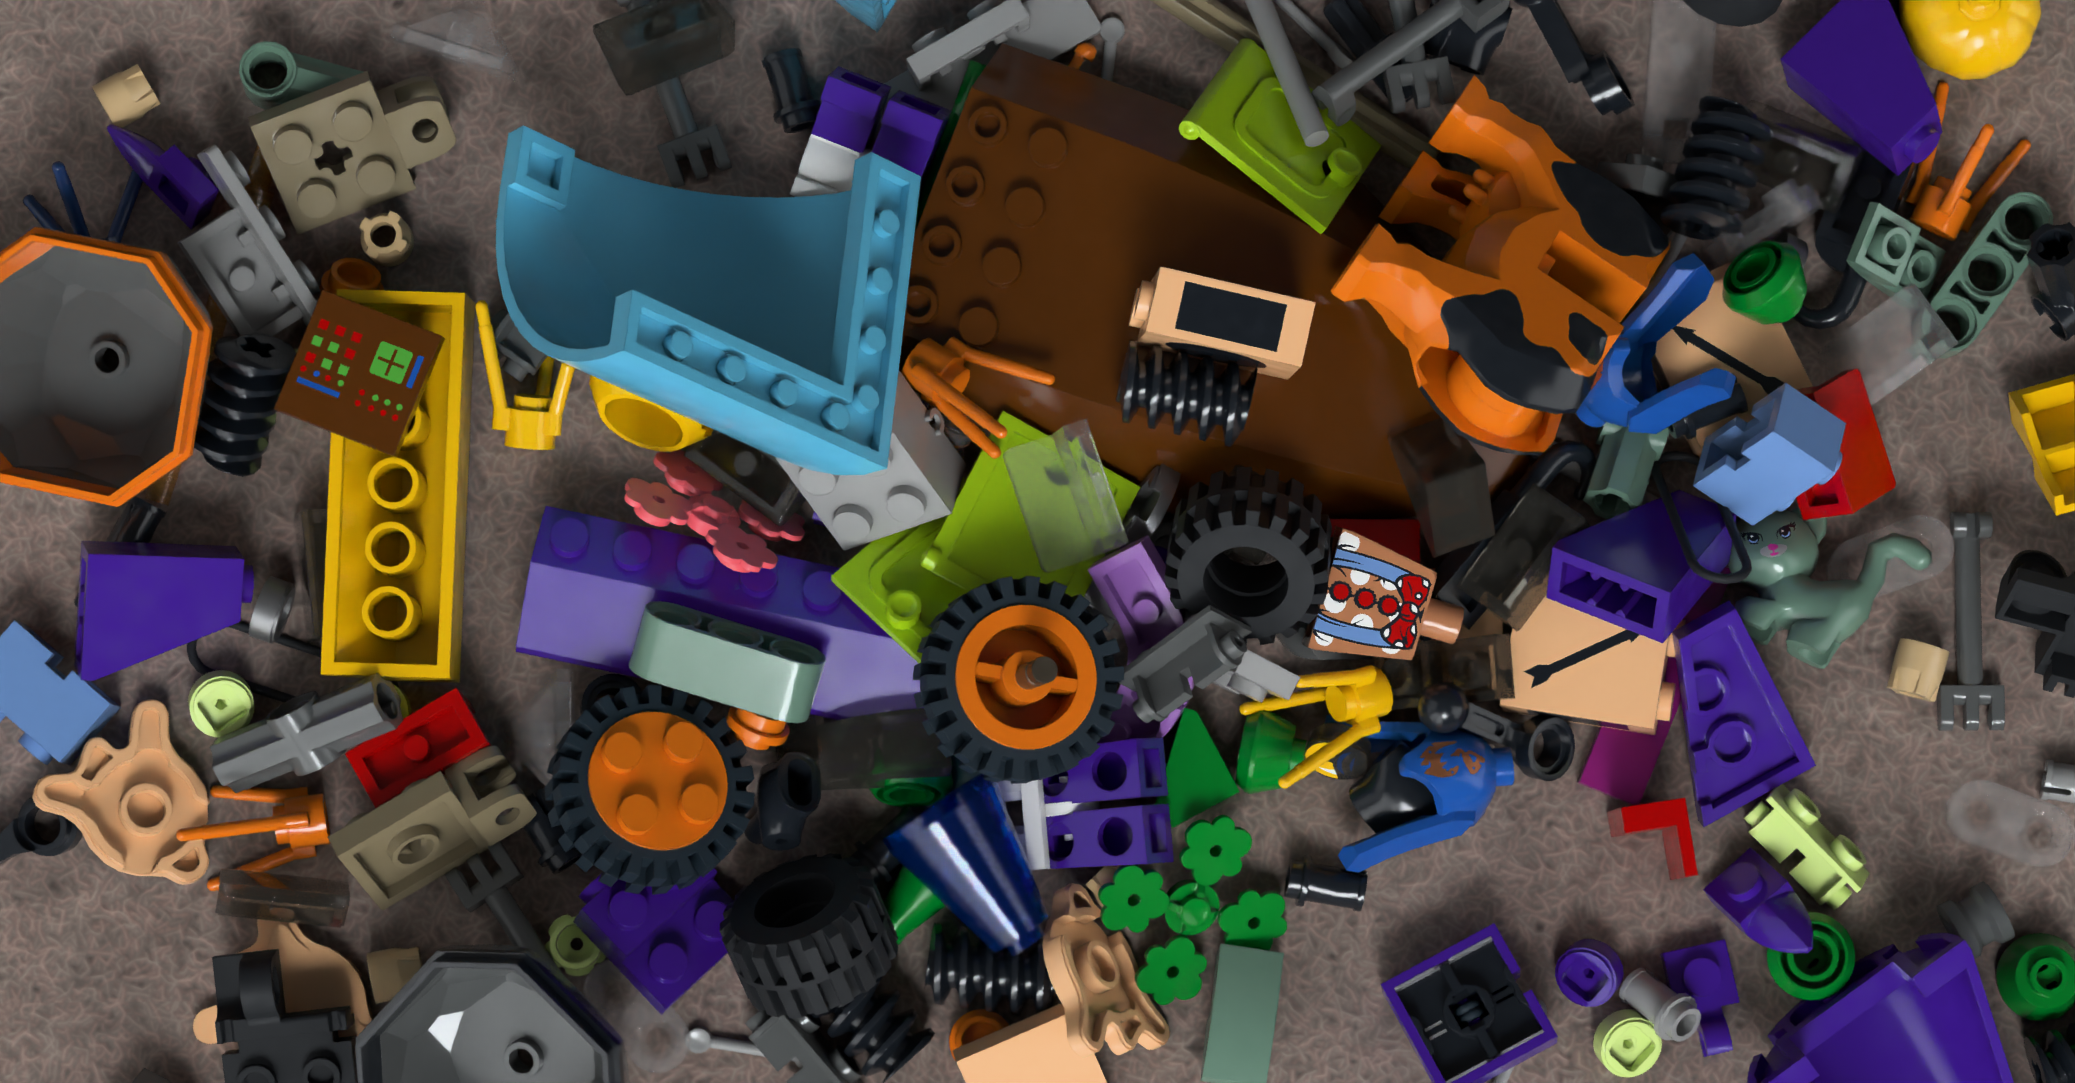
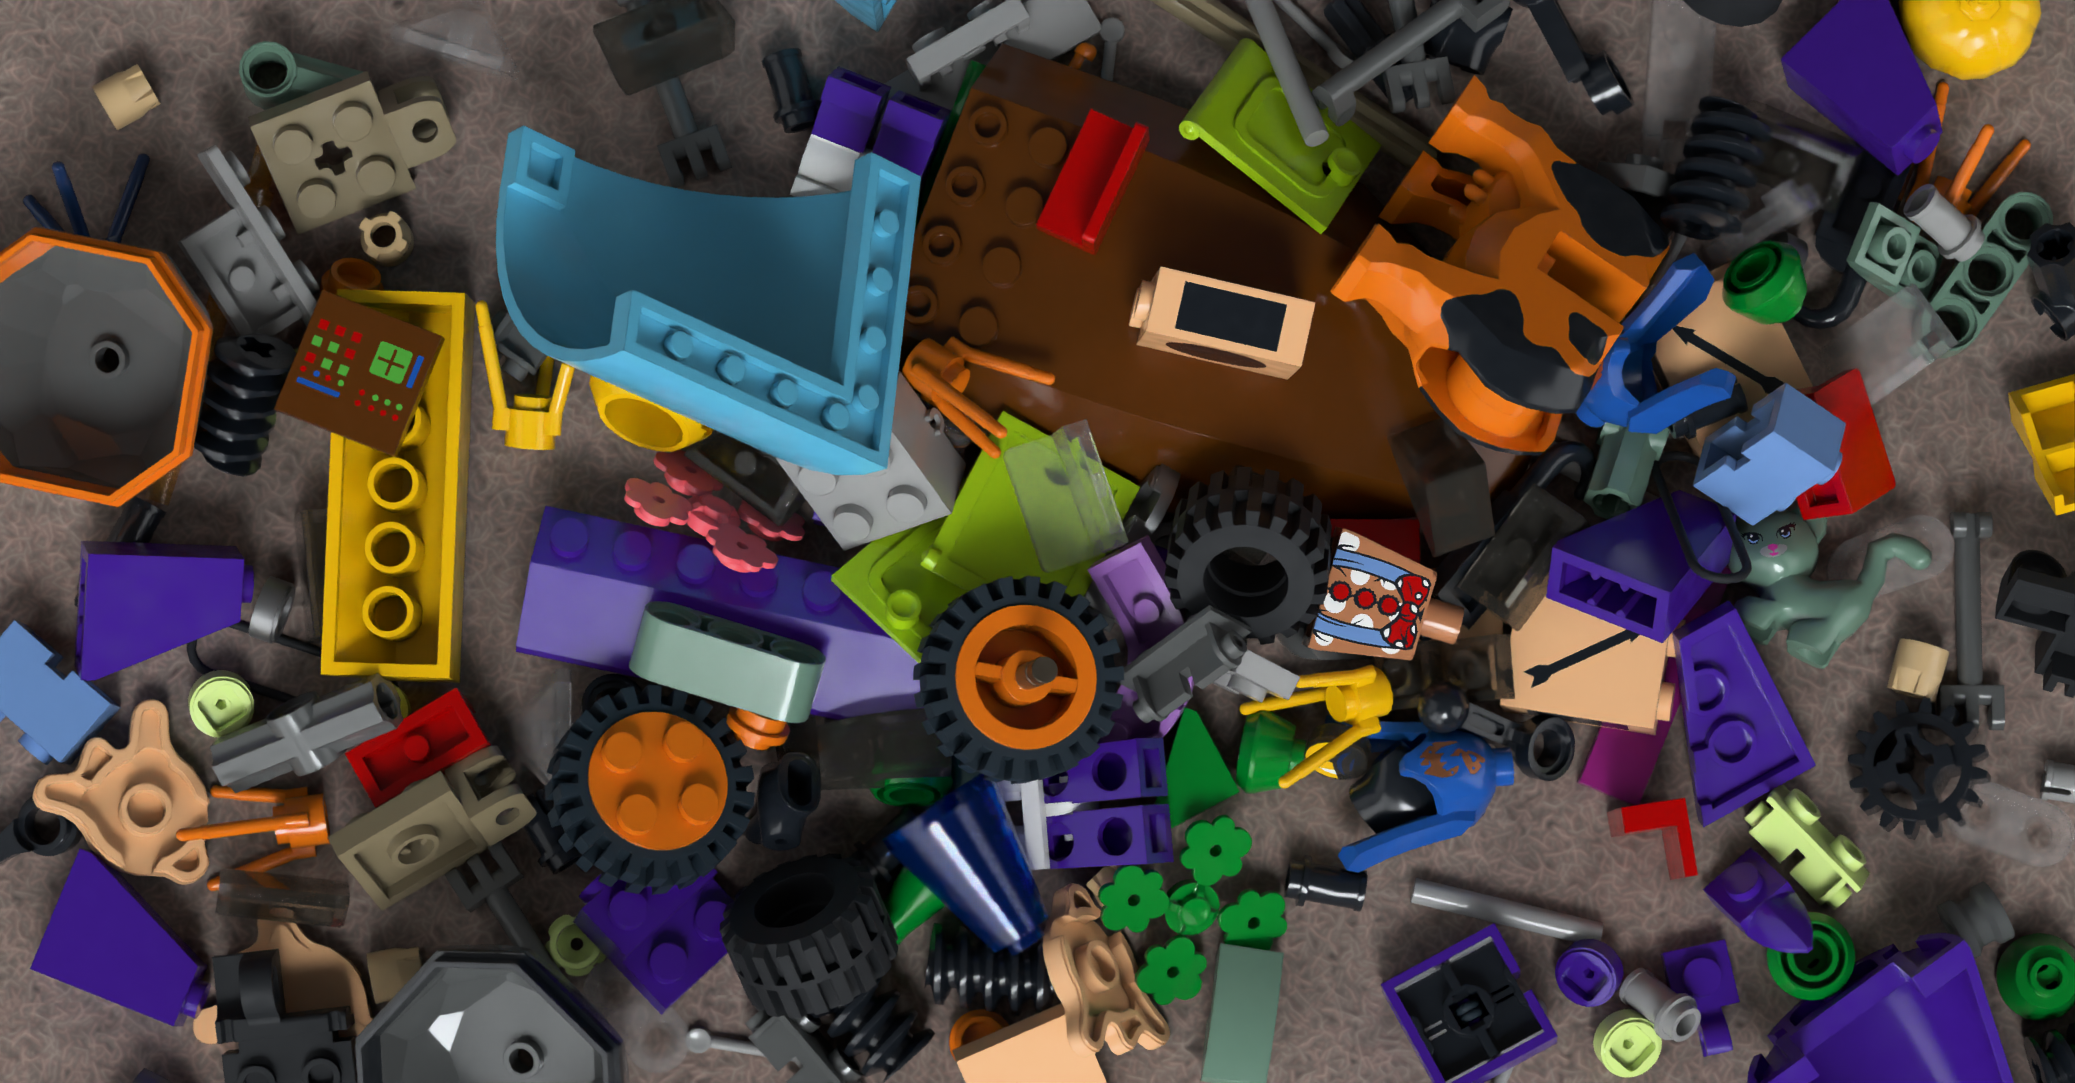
dark purple plate [107,124,219,230] -> none
black piece [1116,339,1258,447] -> none
none -> dark purple slope [30,848,211,1026]
none -> red panel [1036,109,1150,256]
none -> light grey bar [1410,878,1604,942]
none -> black gear [1848,698,1991,840]
none -> light grey pin [1903,184,1985,262]

